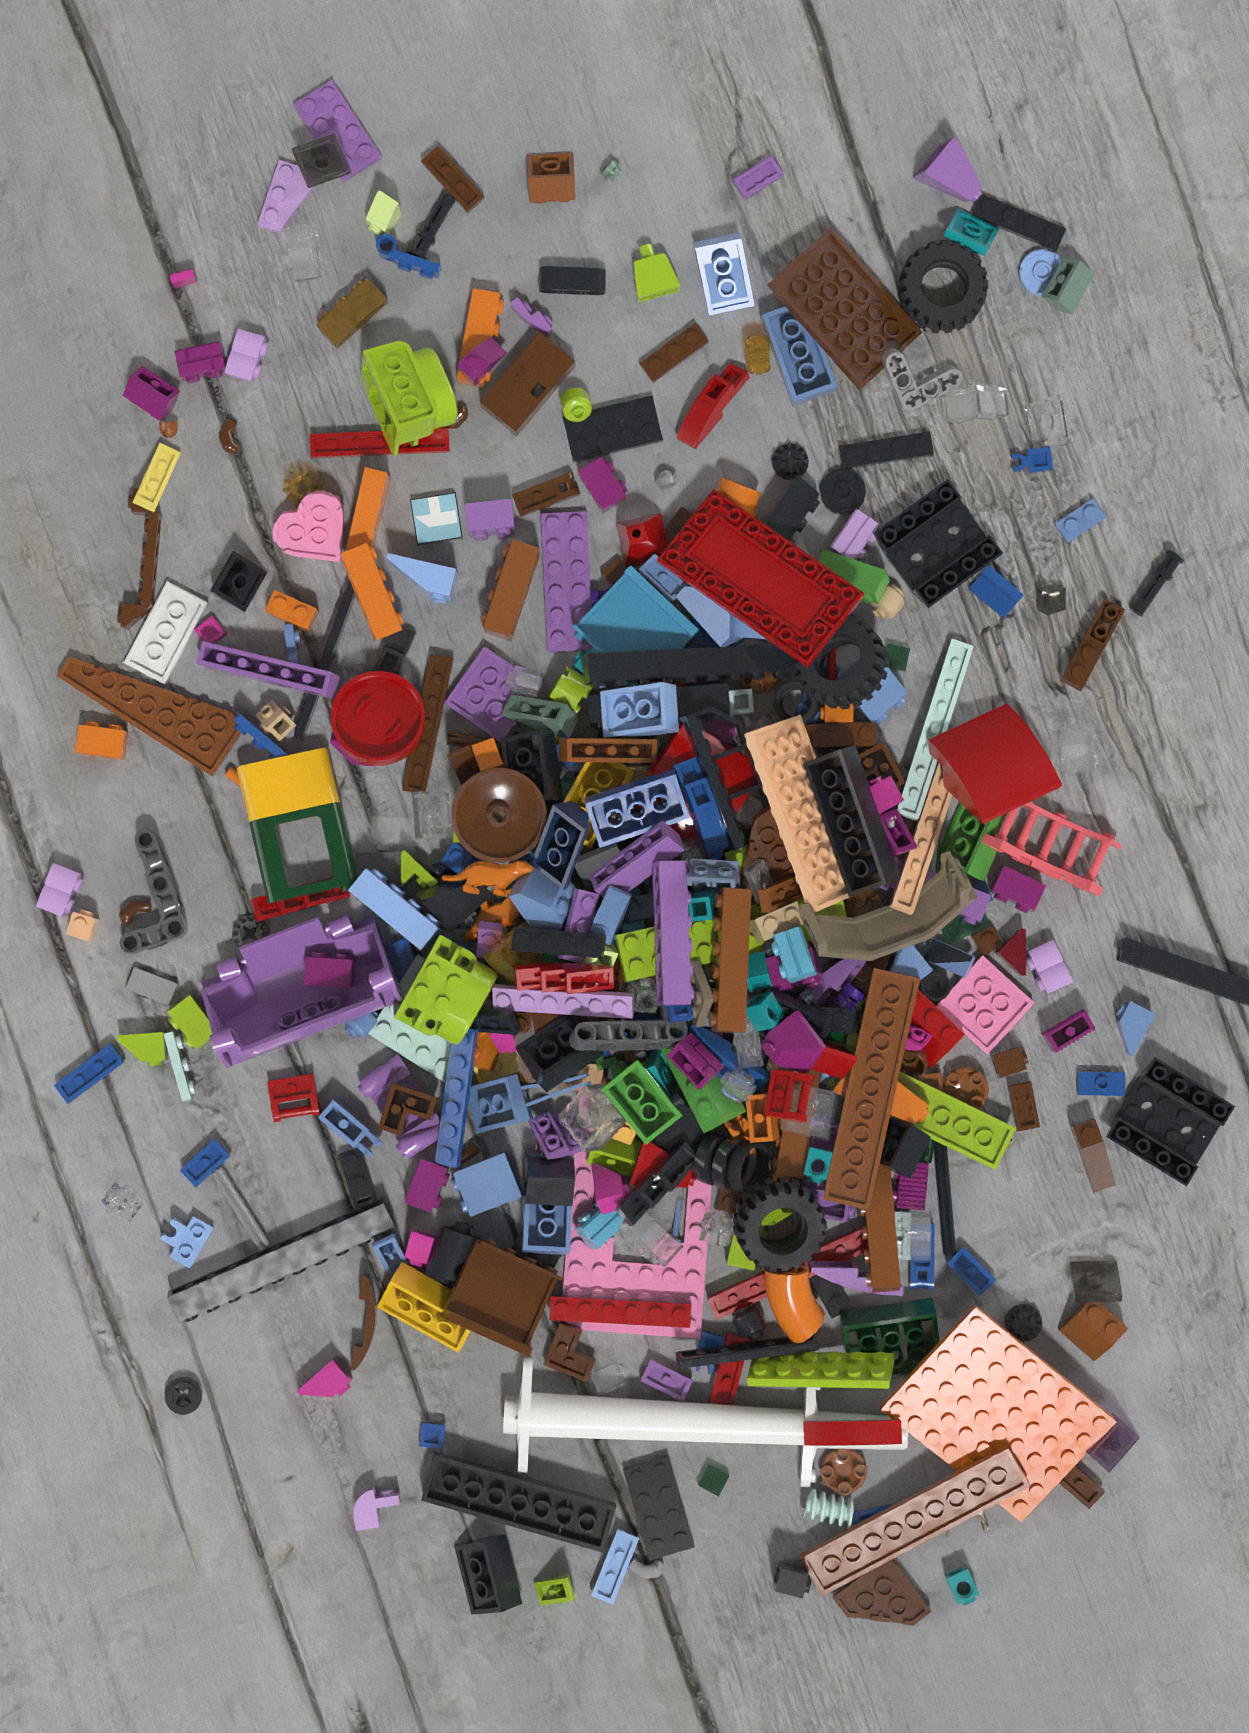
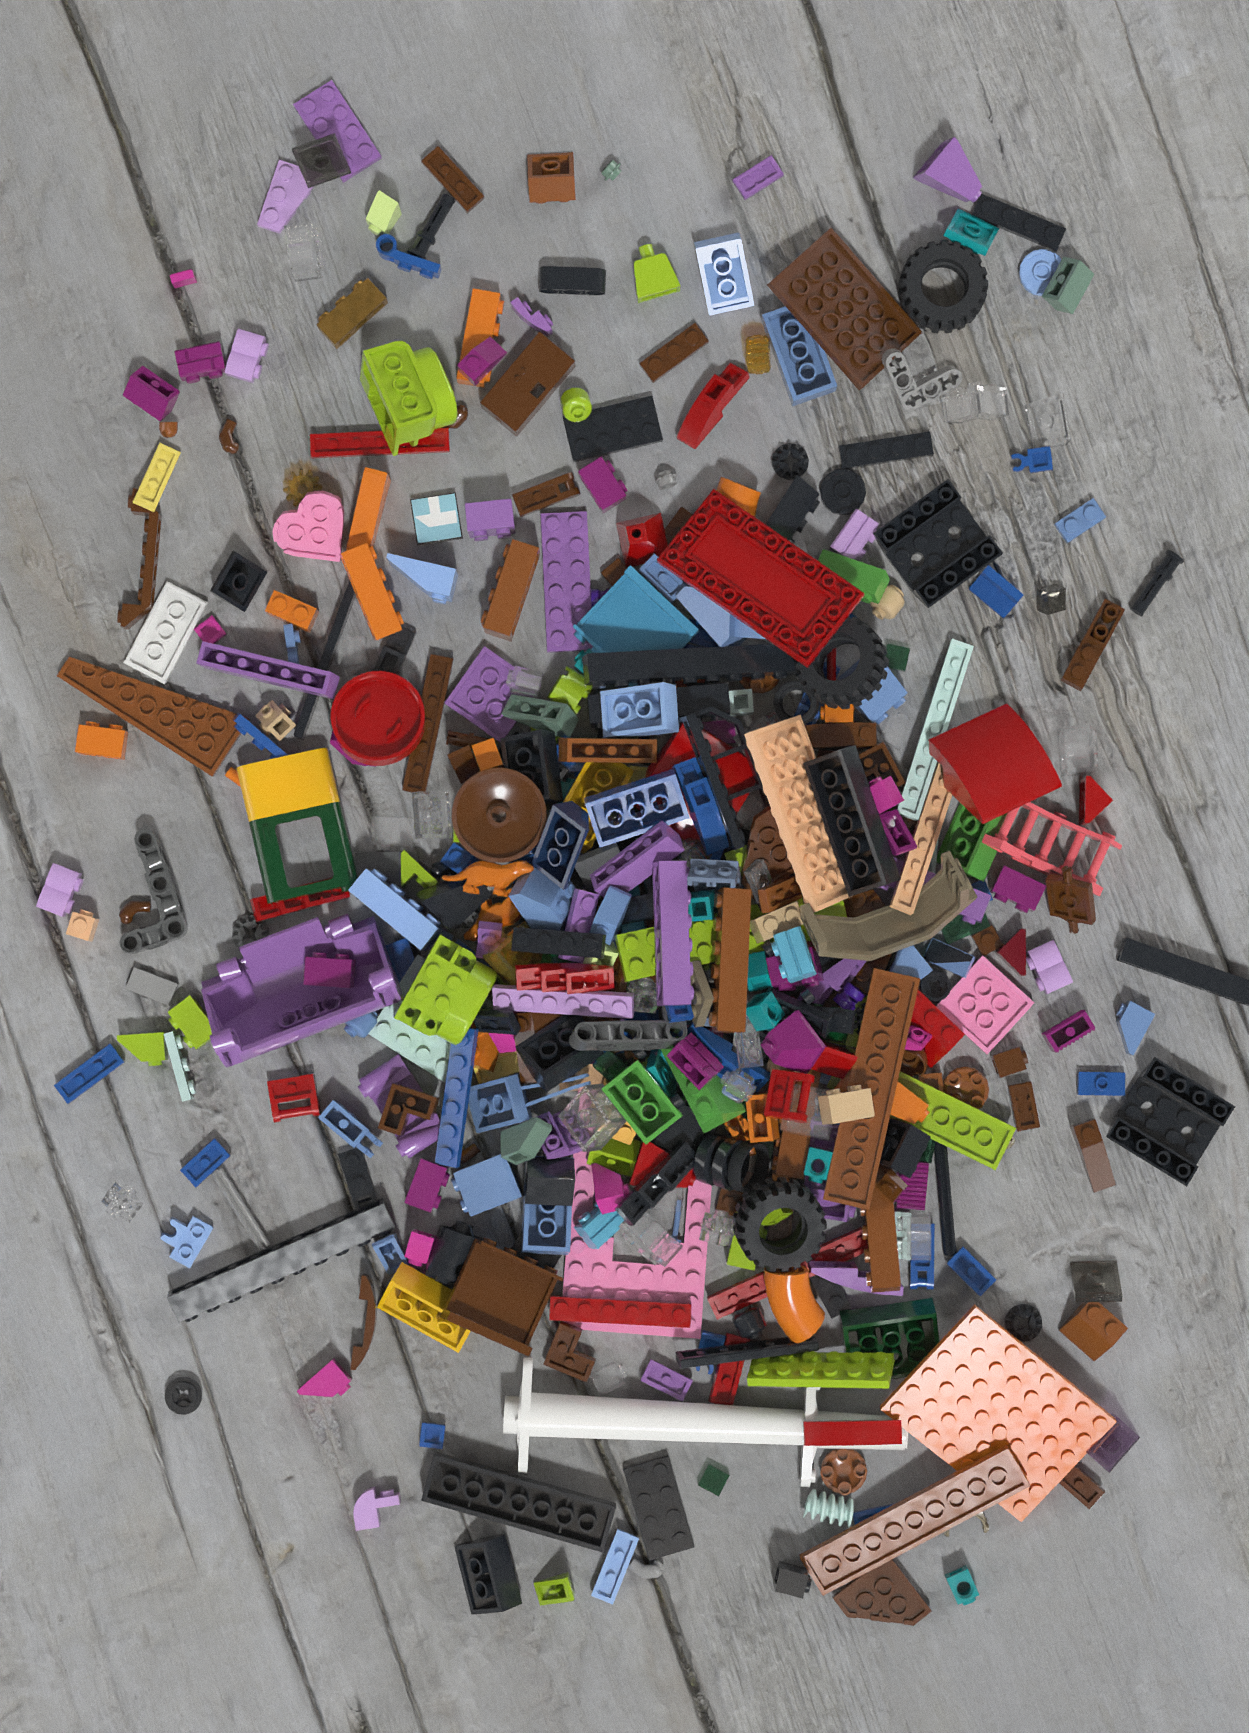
none -> sand green slope [500,1117,552,1165]
none -> clear green tile [593,1051,626,1081]
none -> tan brick [818,1085,875,1125]
none -> reddish brown plate [876,1169,908,1203]
none -> reddish brown plate [1045,866,1096,934]
none -> red slope [1078,776,1113,826]

